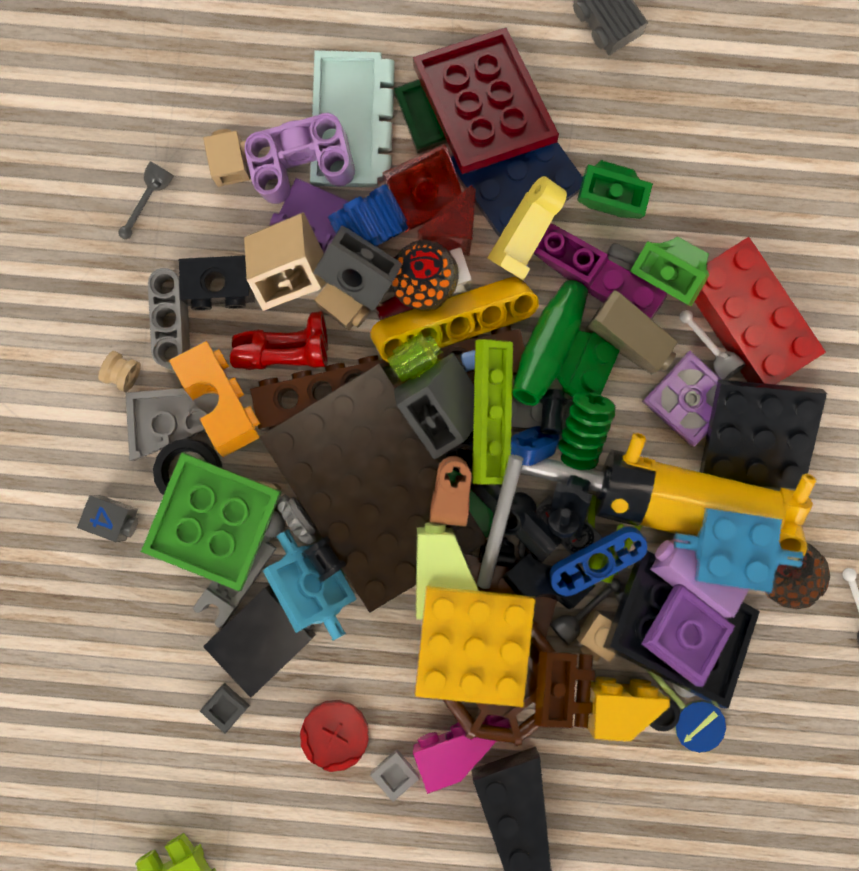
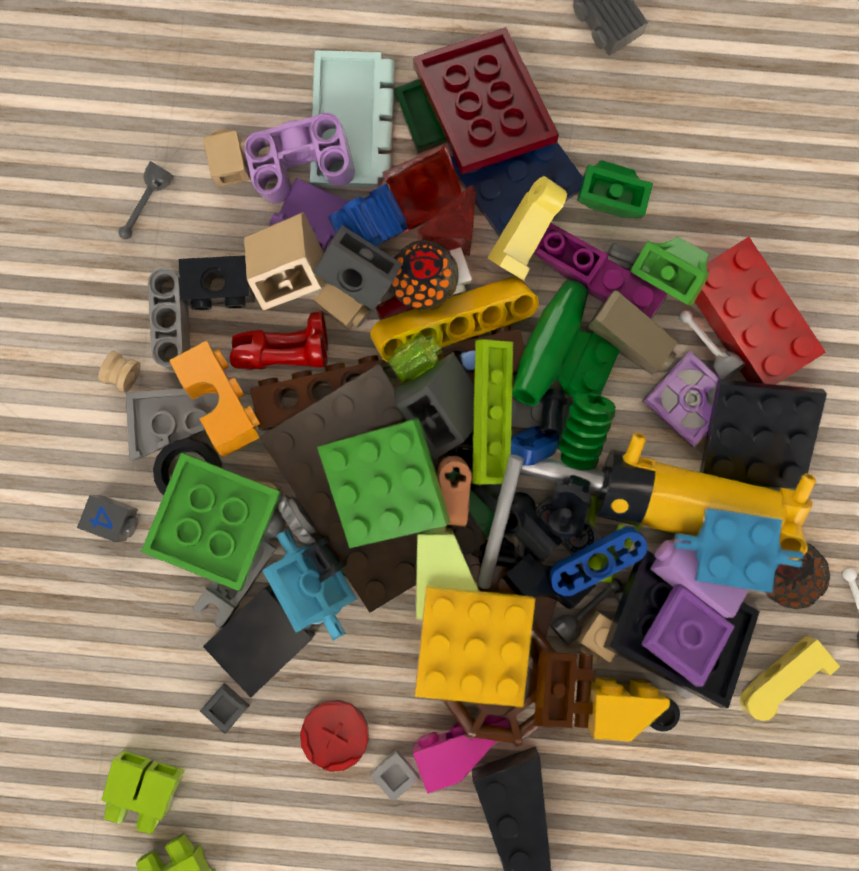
blue piece [645,669,726,753] -> none
none -> lime hips [101,750,185,834]
none -> bright green plate [317,418,451,548]
none -> light yellow leg [740,635,841,721]

